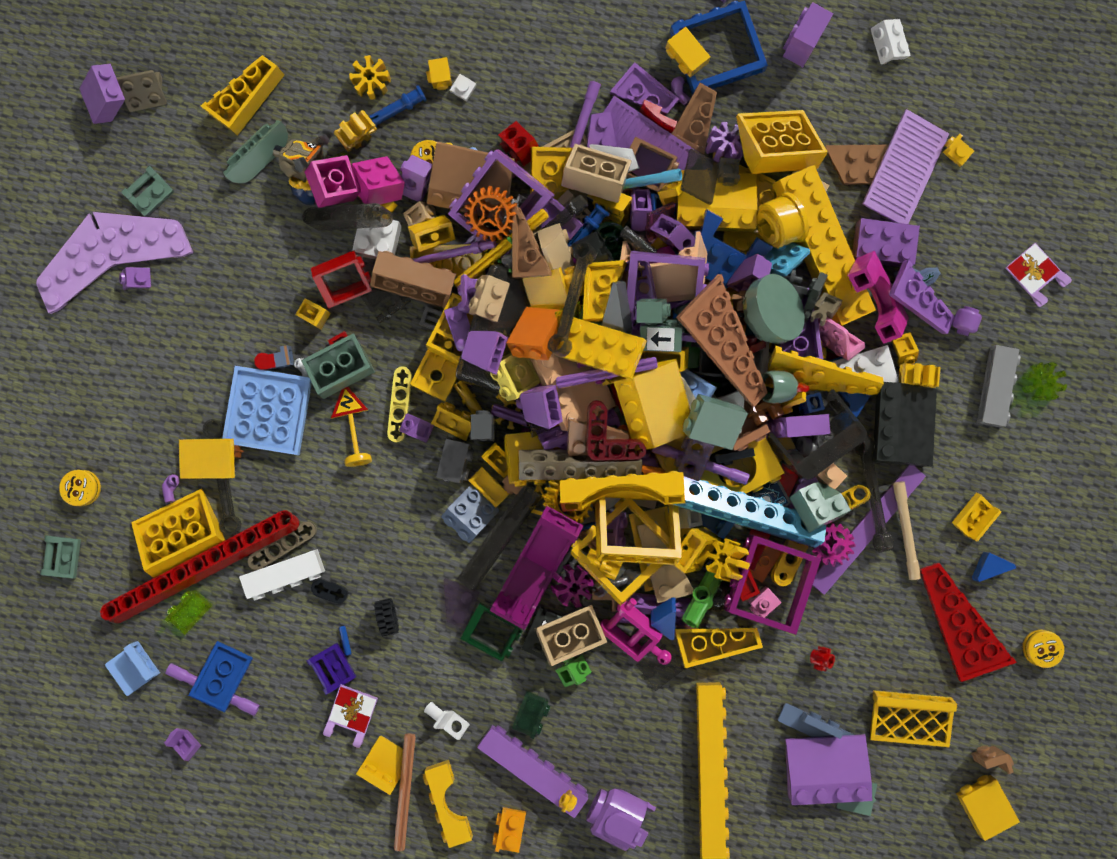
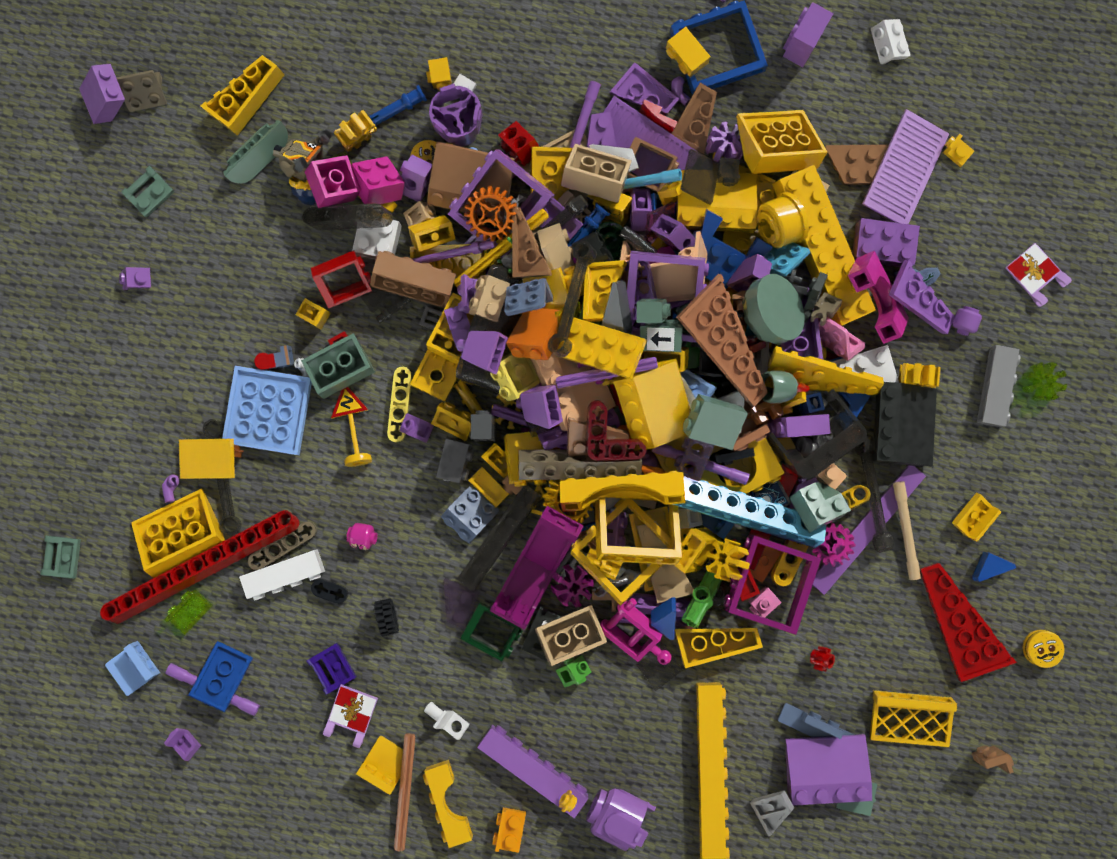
lavender wing [36,212,193,314] -> none
yellow head [59,470,101,506] -> none
blue piece [339,626,352,656] -> none
yellow gear [349,55,391,100] -> none
clear green bracket [512,691,551,739] -> none
yellow bracket [891,332,919,366] -> none
yellow brick [956,775,1020,841] -> none
none -> dark pink head [347,523,377,550]
none -> medium lavender piece [429,84,483,147]
none -> sand blue bracket [504,278,553,316]
none -> light grey wing [750,790,794,836]

